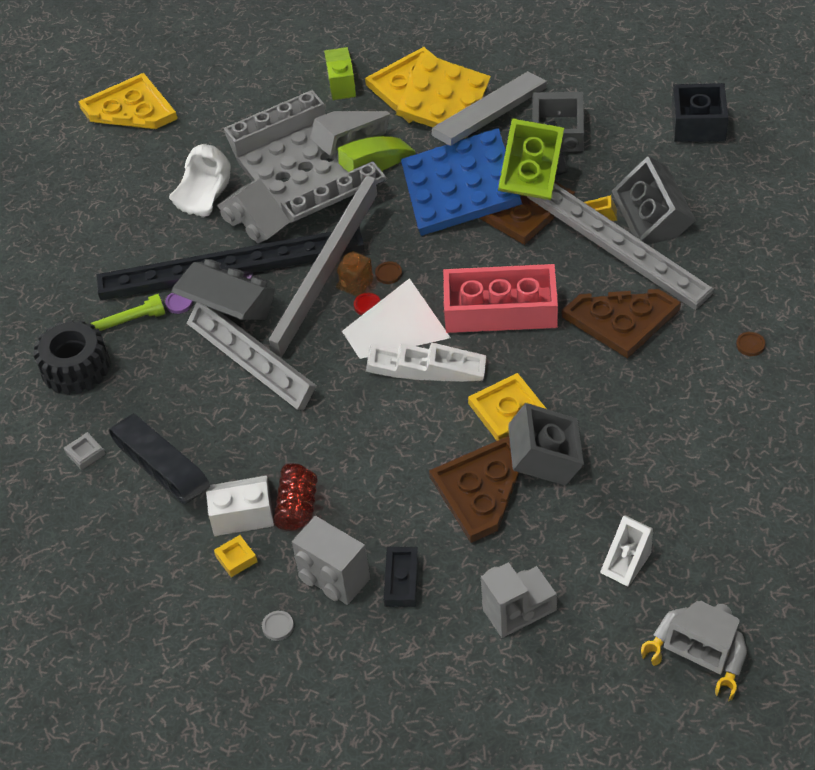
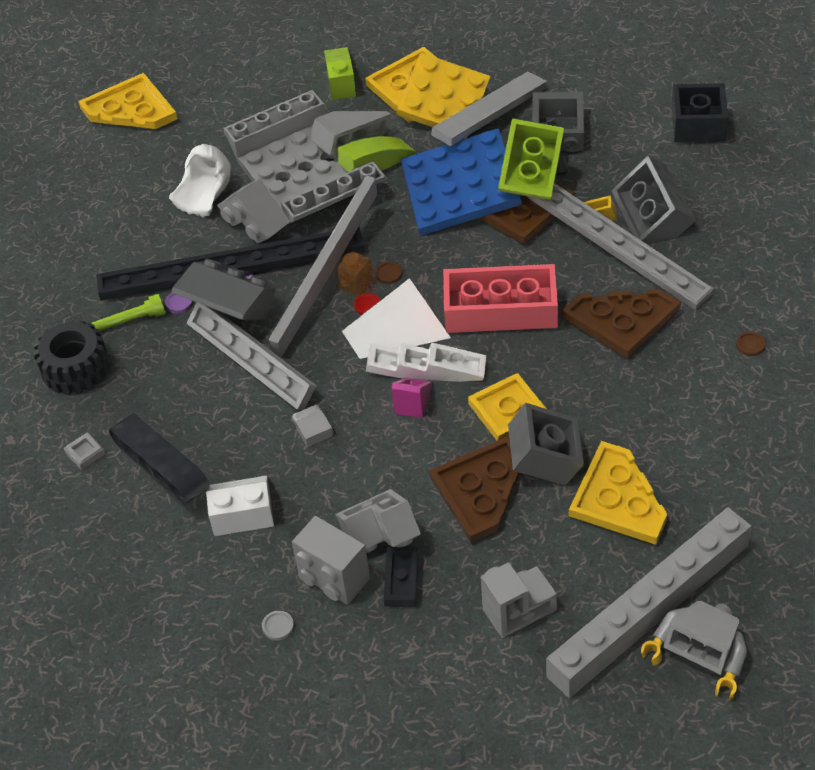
yellow plate [214,535,257,577] -> none
clear red piece [274,463,318,531] -> none
white slope [600,516,653,586] -> none
none -> light grey piece [292,405,334,447]
none -> light grey brick [336,489,421,553]
none -> dark pink slope [392,378,433,418]
none -> light grey brick [546,507,751,698]
none -> yellow plate [569,441,667,545]

